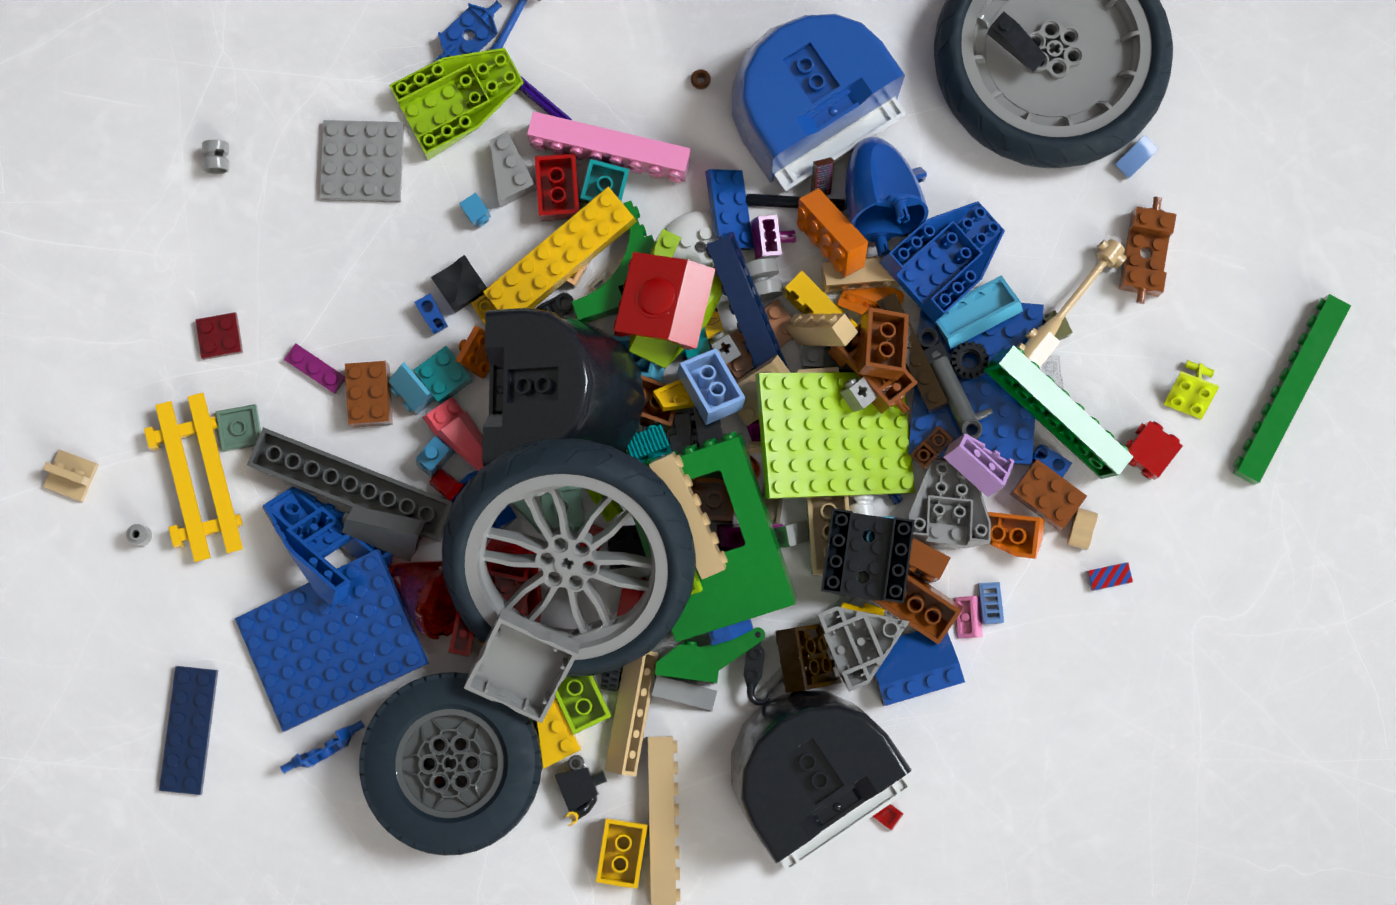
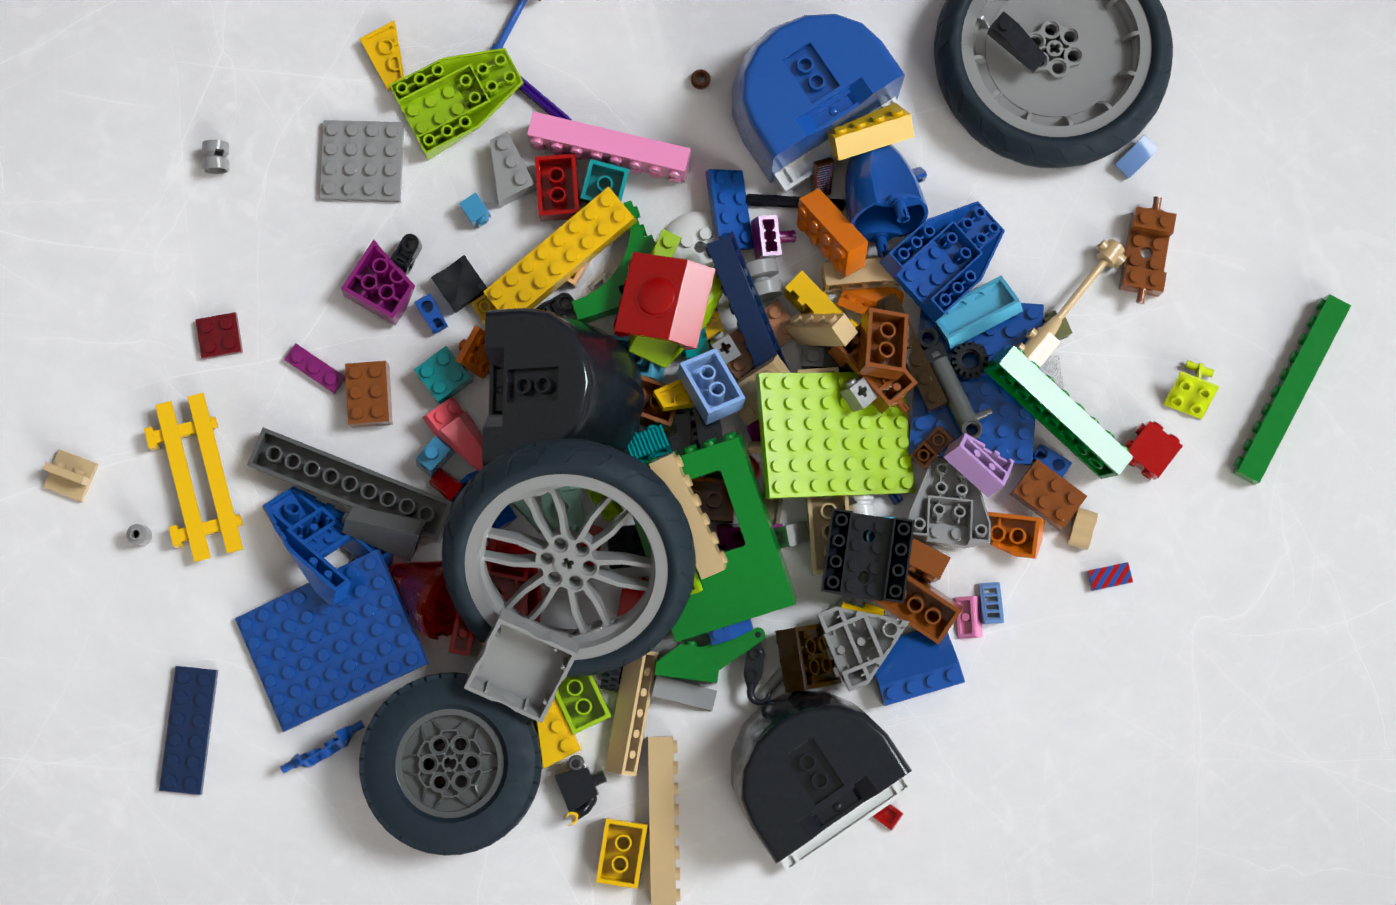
sand green tile [215,404,261,452] -> none
medium azure slope [389,362,435,414] -> none
blue plate [434,0,502,62] -> none
none -> magenta wedge [341,239,415,326]
none -> yellow wing [359,20,405,92]
none -> black piece [391,234,422,275]
none -> yellow wedge [828,102,914,161]

